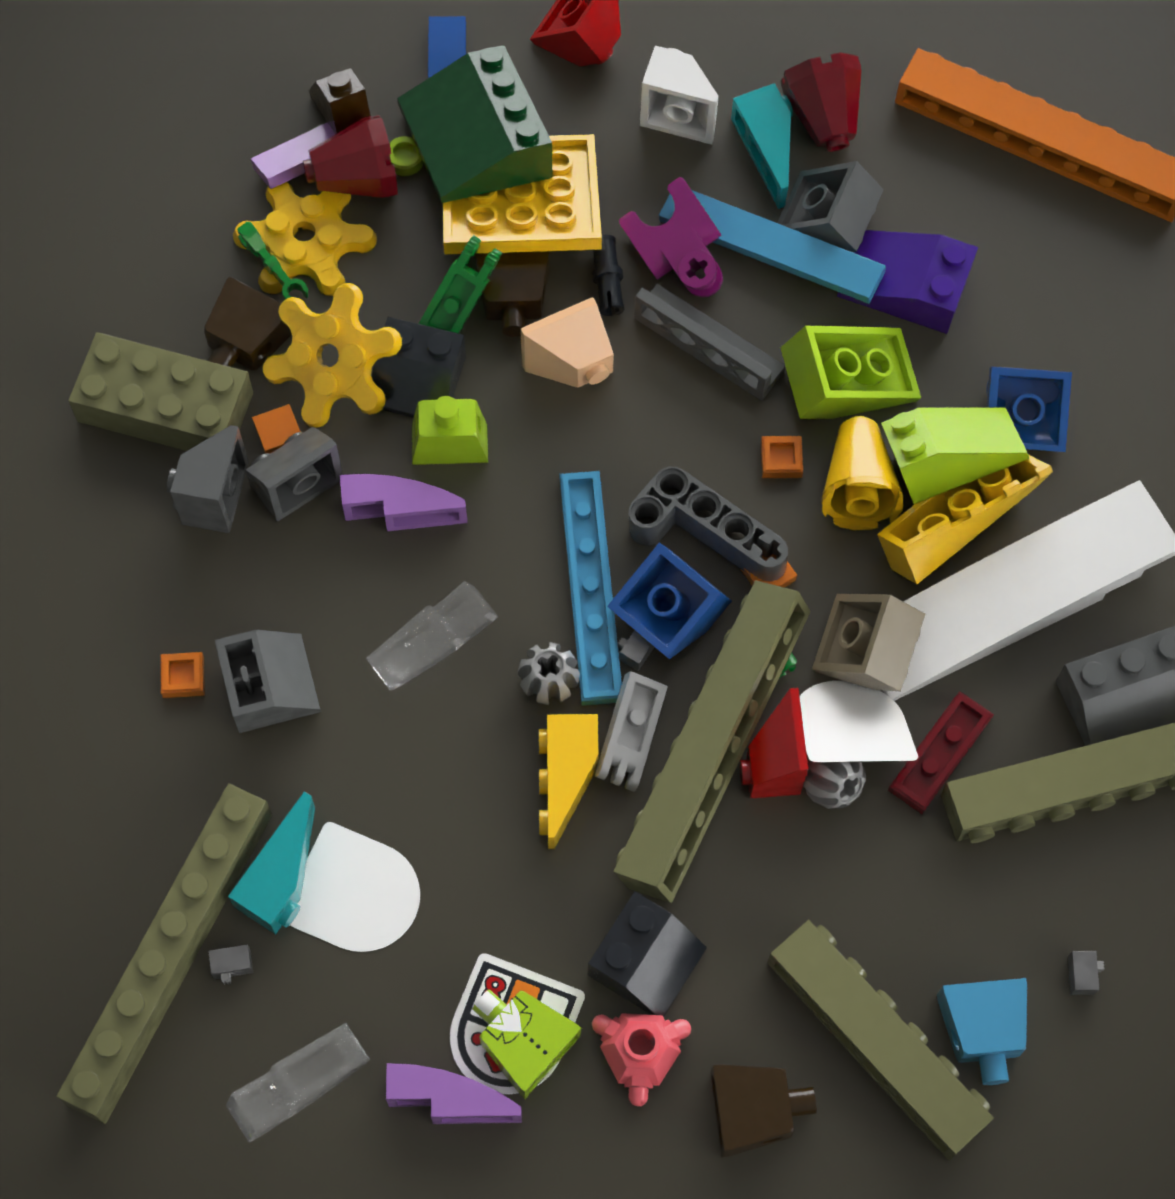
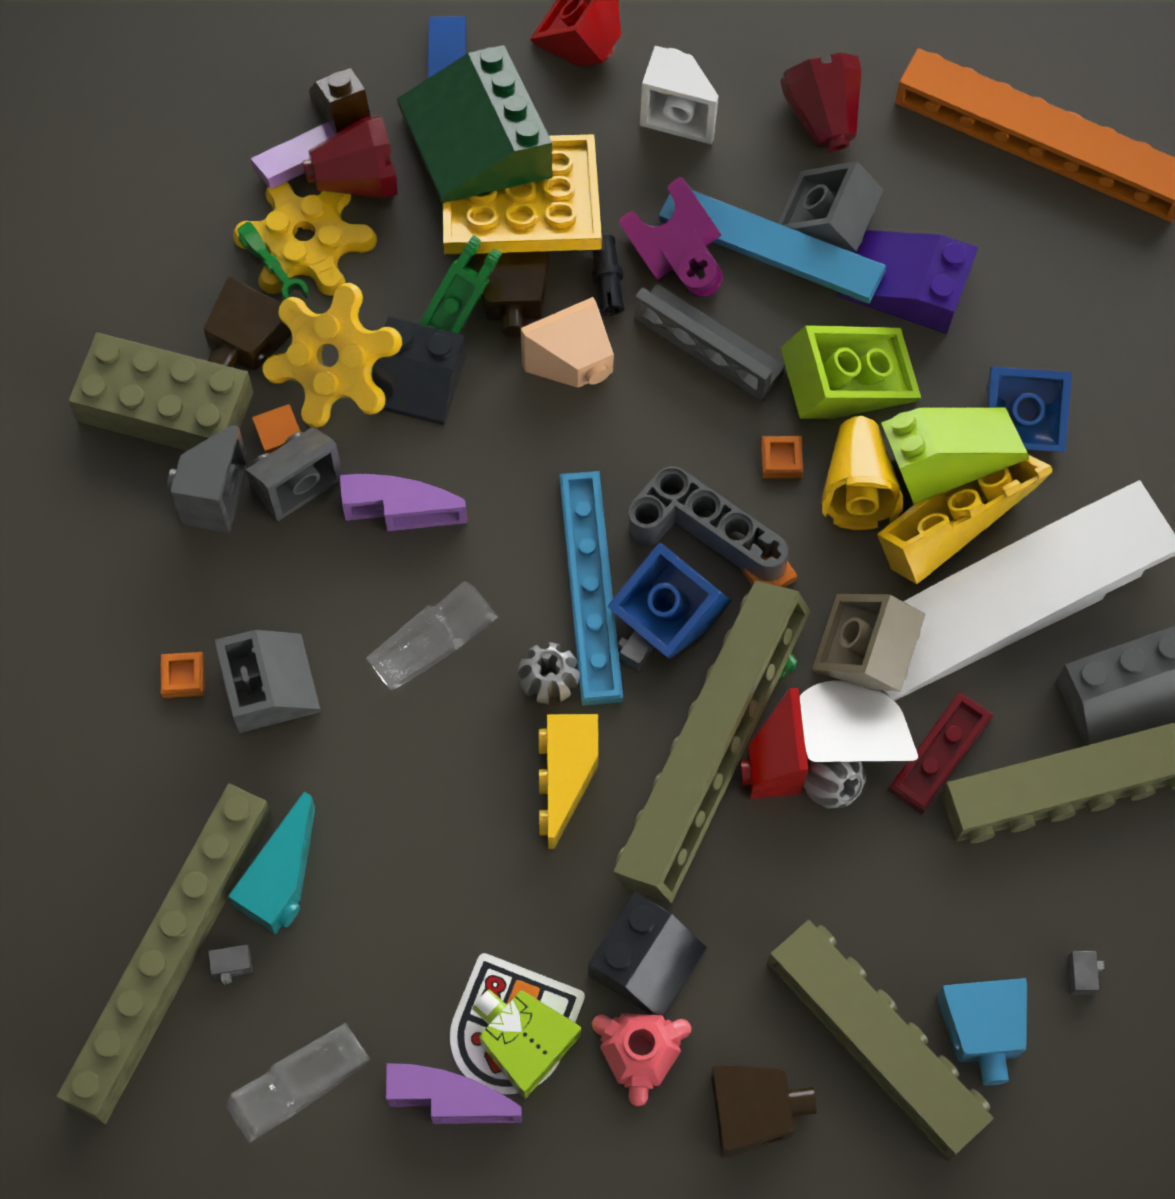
white sticker [289,822,420,952] -> none
lime tile [390,136,423,176] -> none
lime torso [412,396,488,465] -> none
light grey hinge [595,671,668,792] -> none
teal slope [731,83,793,209] -> none

